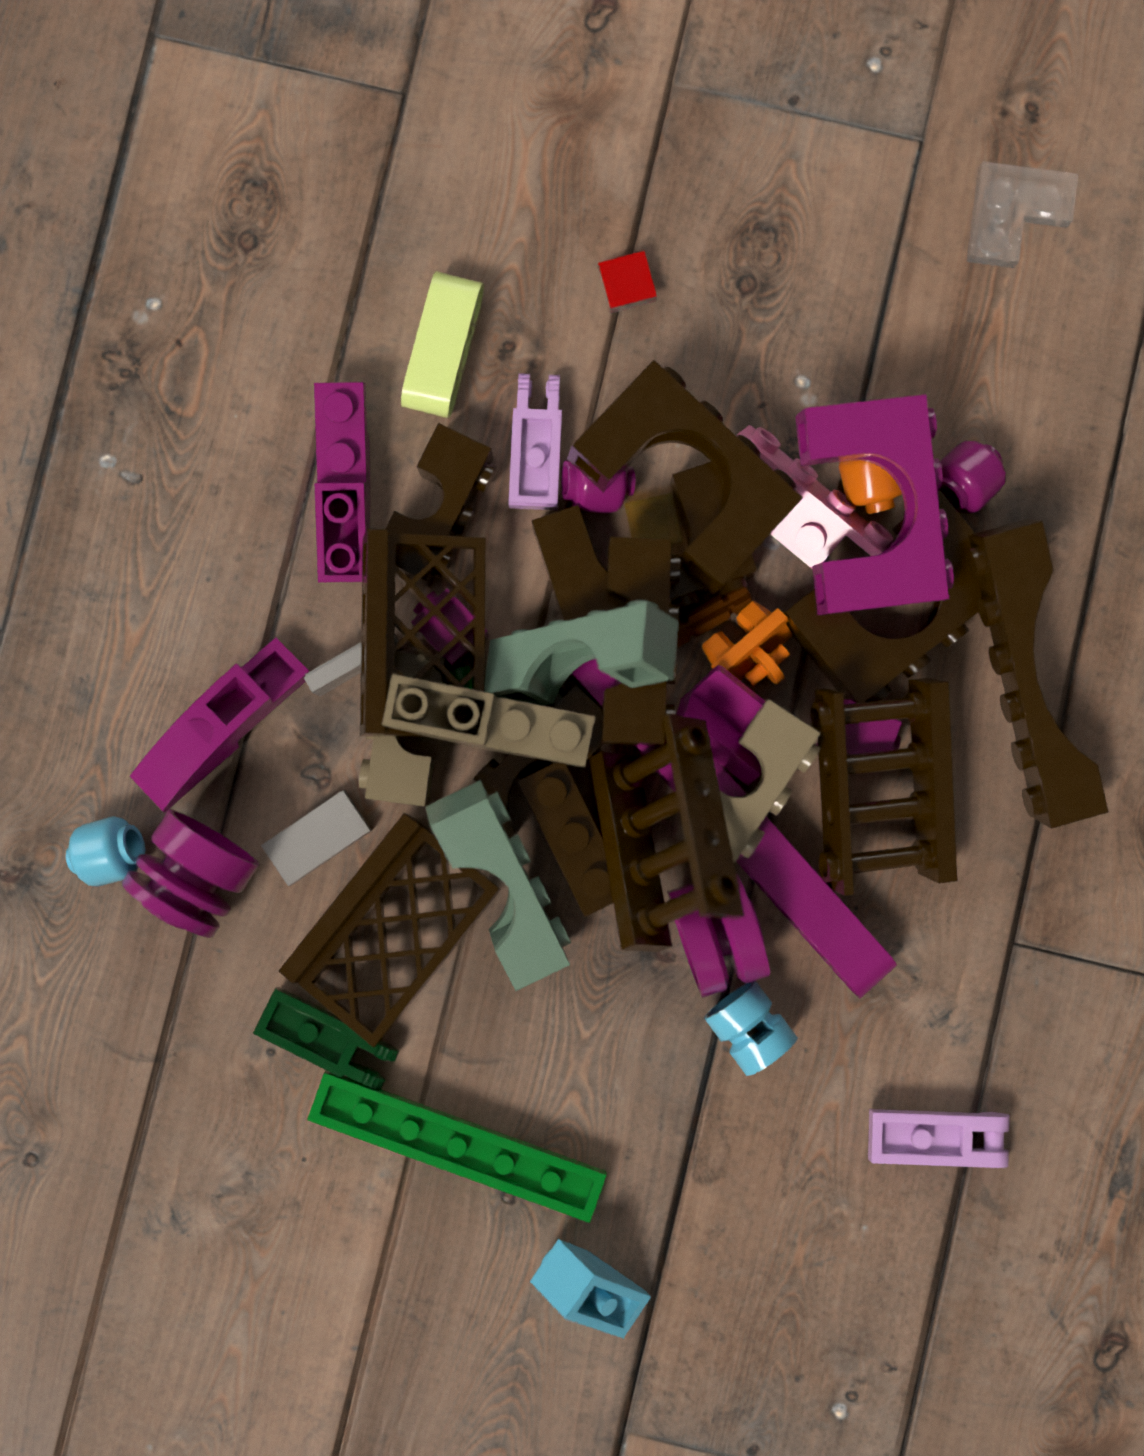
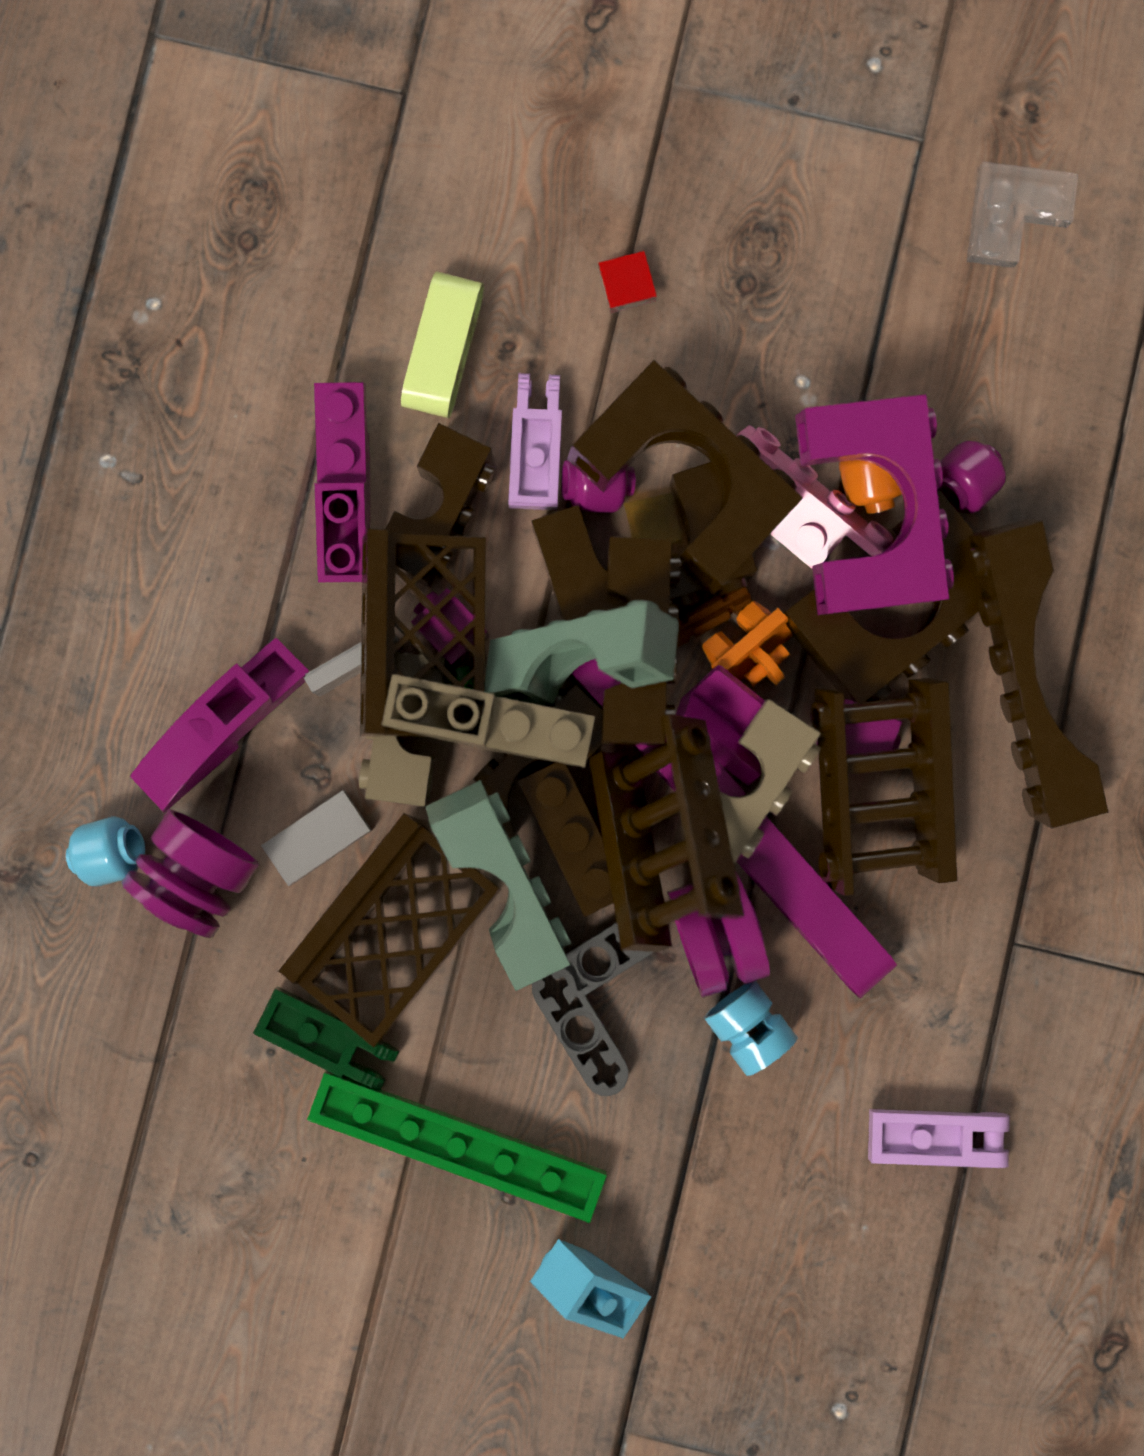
none -> dark grey beam [532,921,653,1096]

